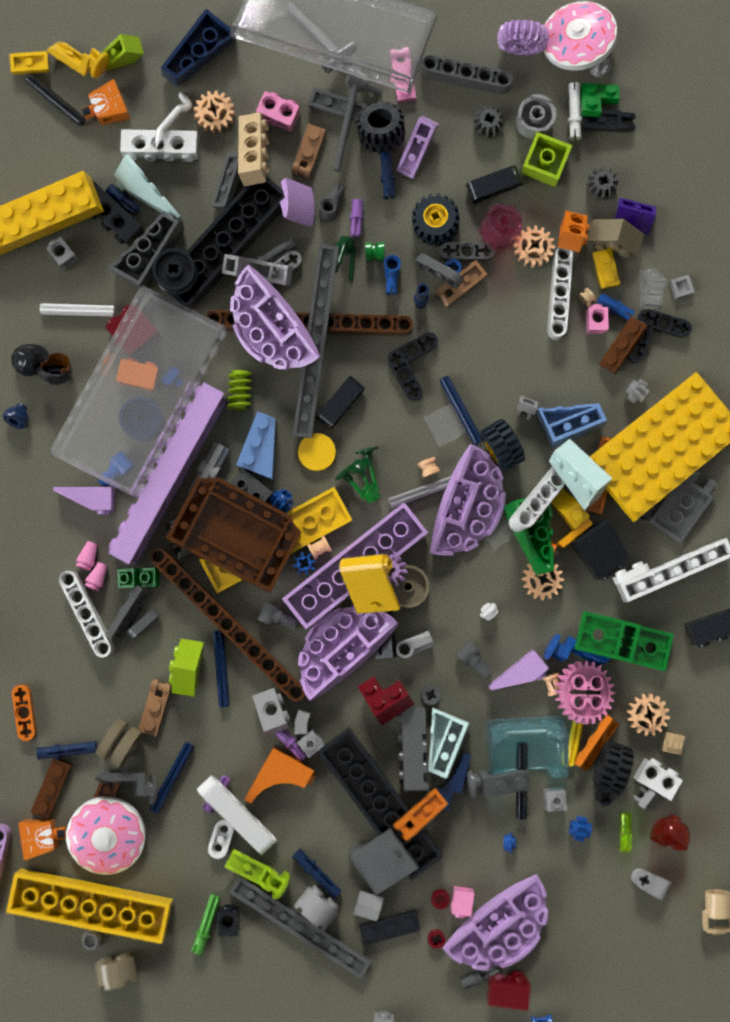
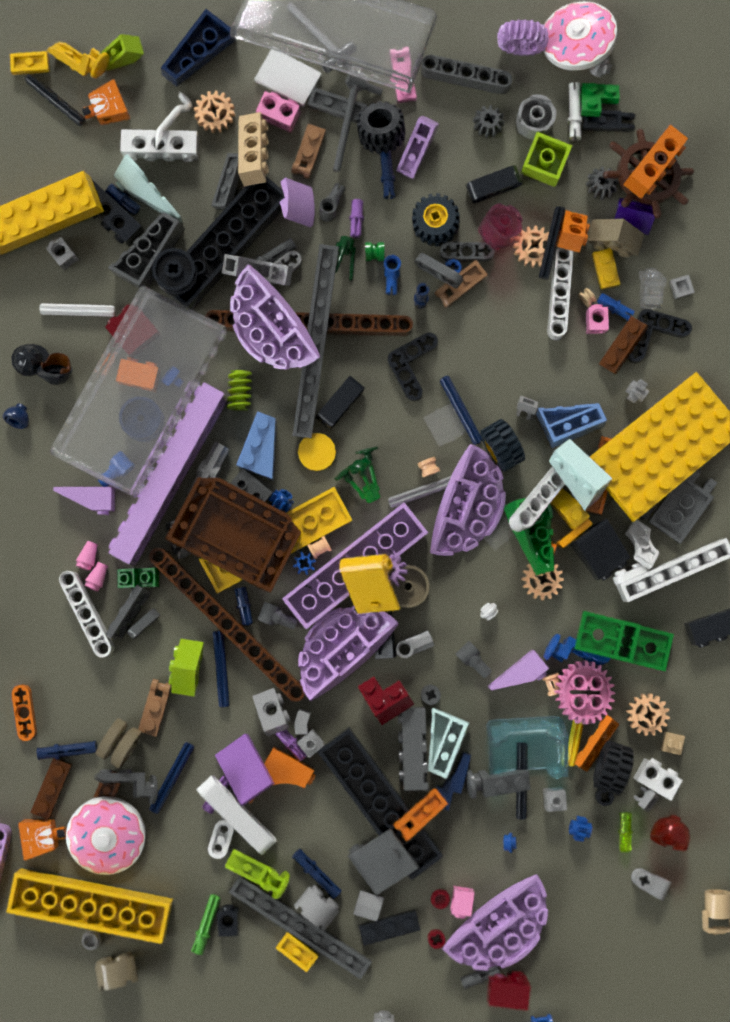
none -> medium lavender tile [215,733,275,806]
none -> dark blue axle [234,587,253,626]
none -> white tile [254,47,322,107]
none -> yellow plate [276,931,319,972]
none -> black axle [539,206,566,280]
none -> brick [603,124,694,218]
none -> white tile [625,520,660,569]

